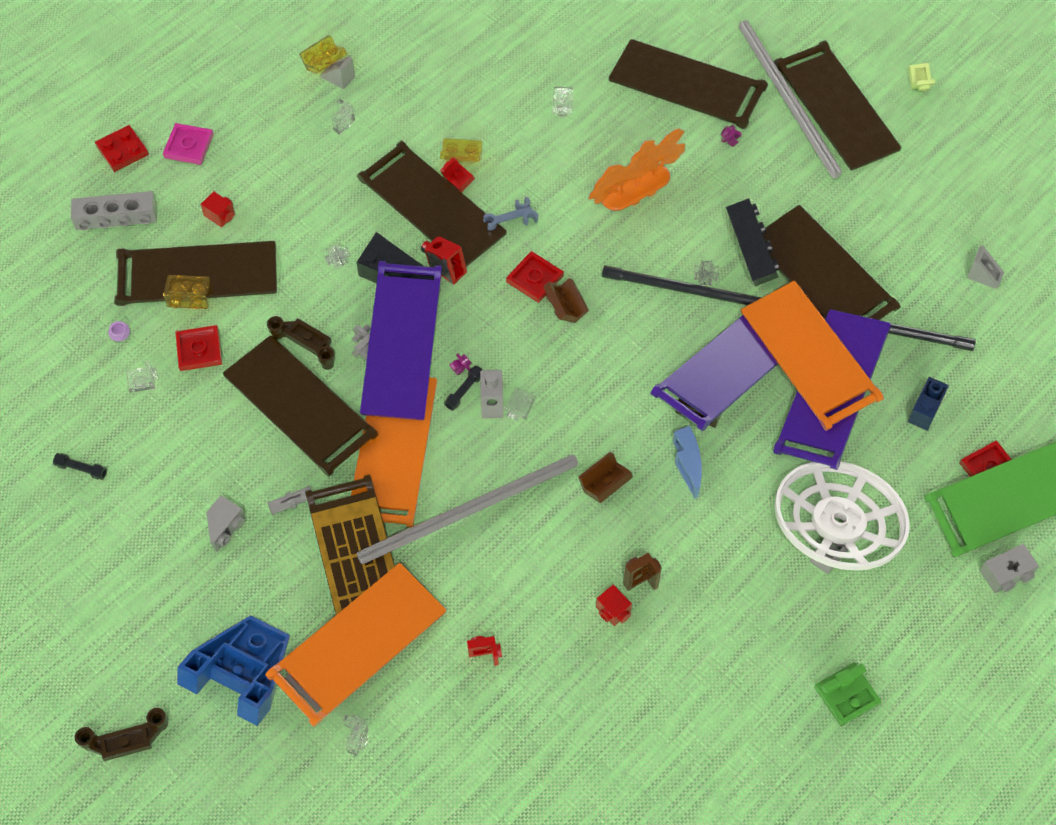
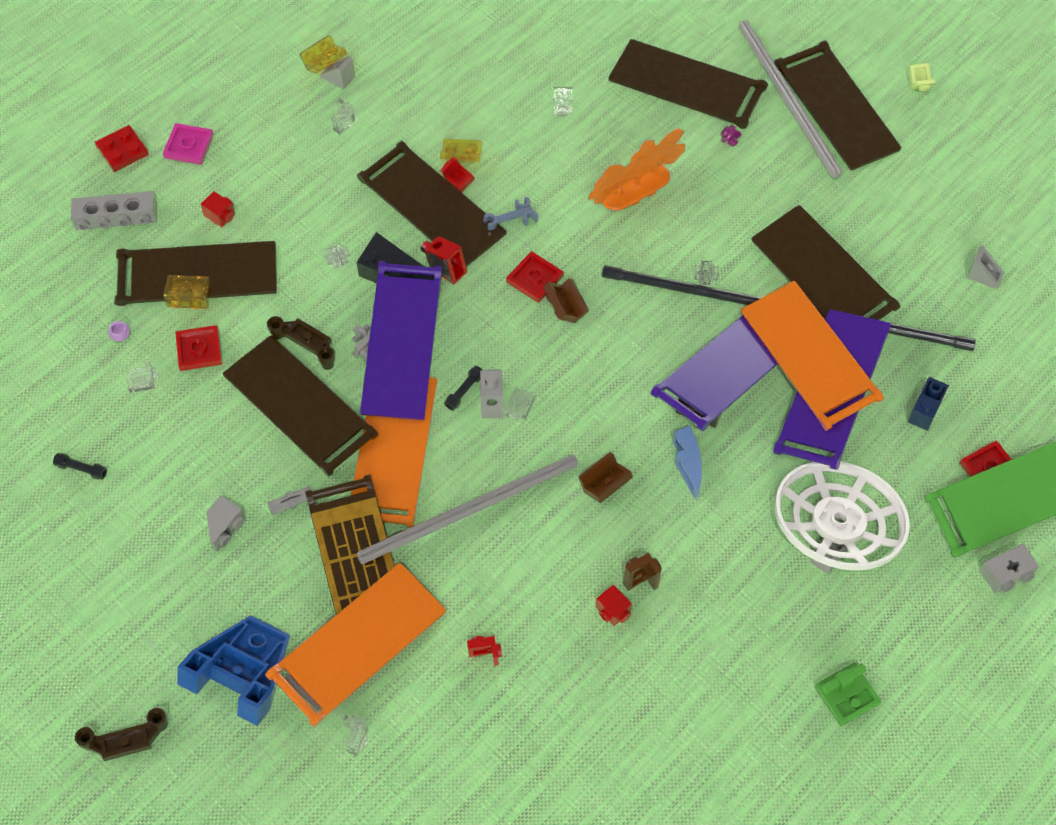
magenta plate [449,353,472,375] -> none
black wedge [726,198,780,286] -> none

